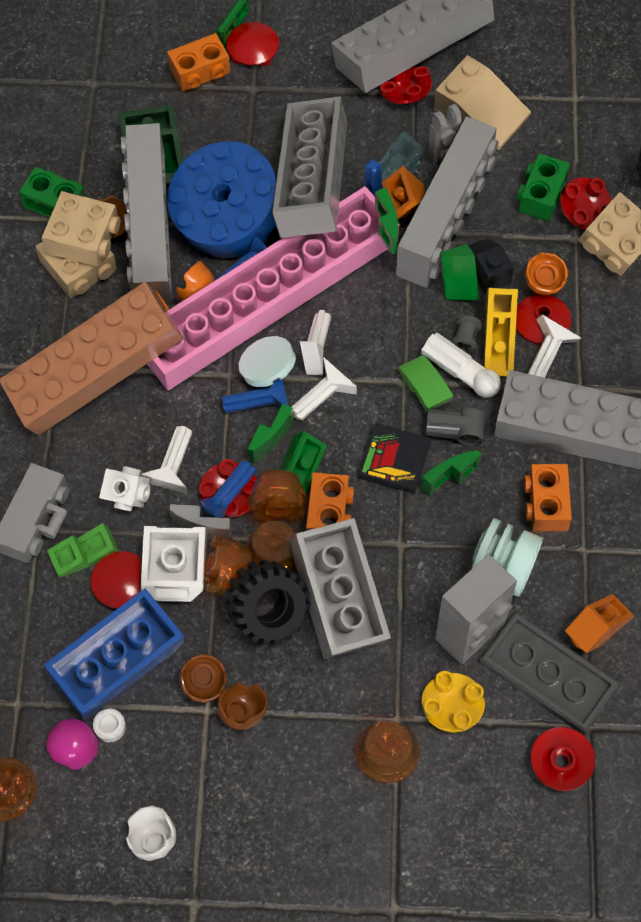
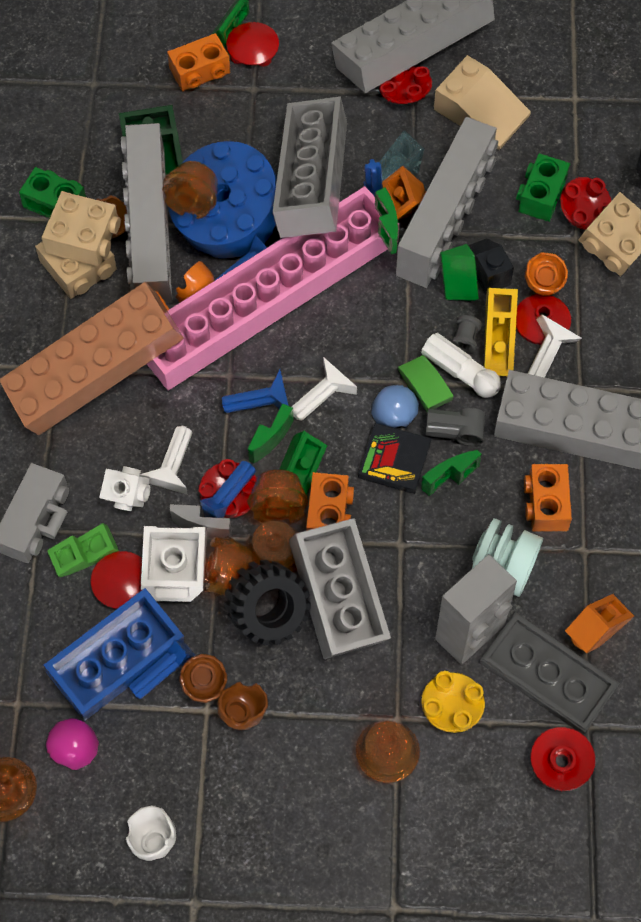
white tile [93,709,126,742] -> none
light aqua tile [238,336,296,387] -> none
white piece [300,310,331,376] -> none
light grey hinge [428,104,462,166] -> none
none -> blue piece [129,640,196,699]
none -> clear orange cone [162,161,218,219]
none -> medium blue hair [371,385,419,428]

